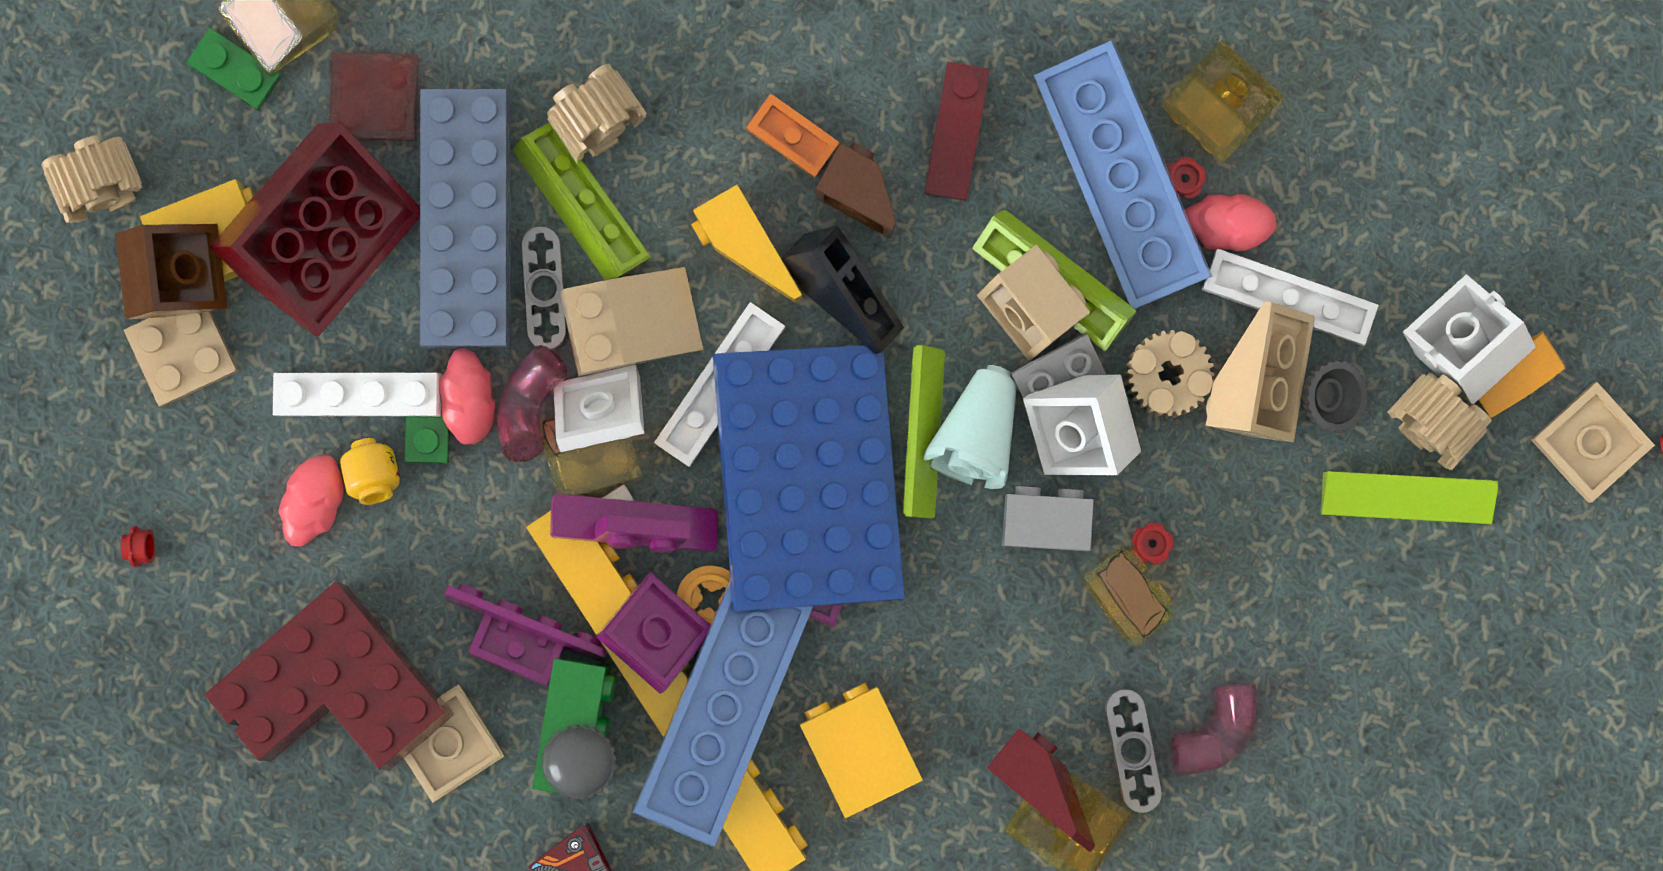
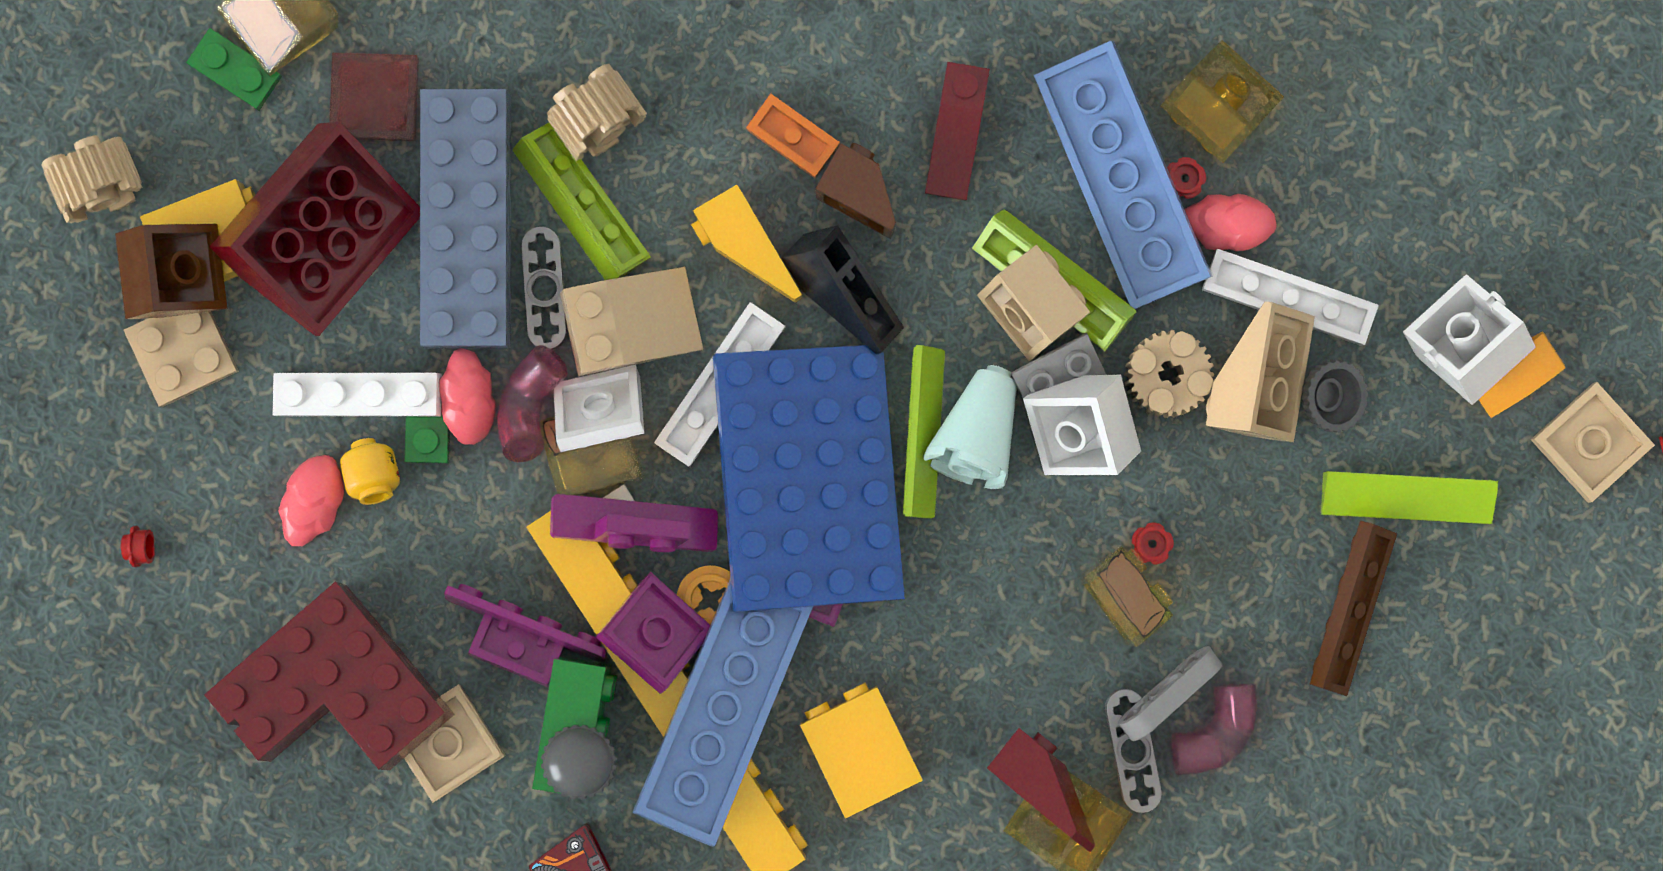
light grey brick [1002,486,1094,551] -> none
tan brick [1387,373,1492,470] -> none
none -> light grey beam [1118,646,1223,741]
none -> reddish brown plate [1310,521,1397,696]

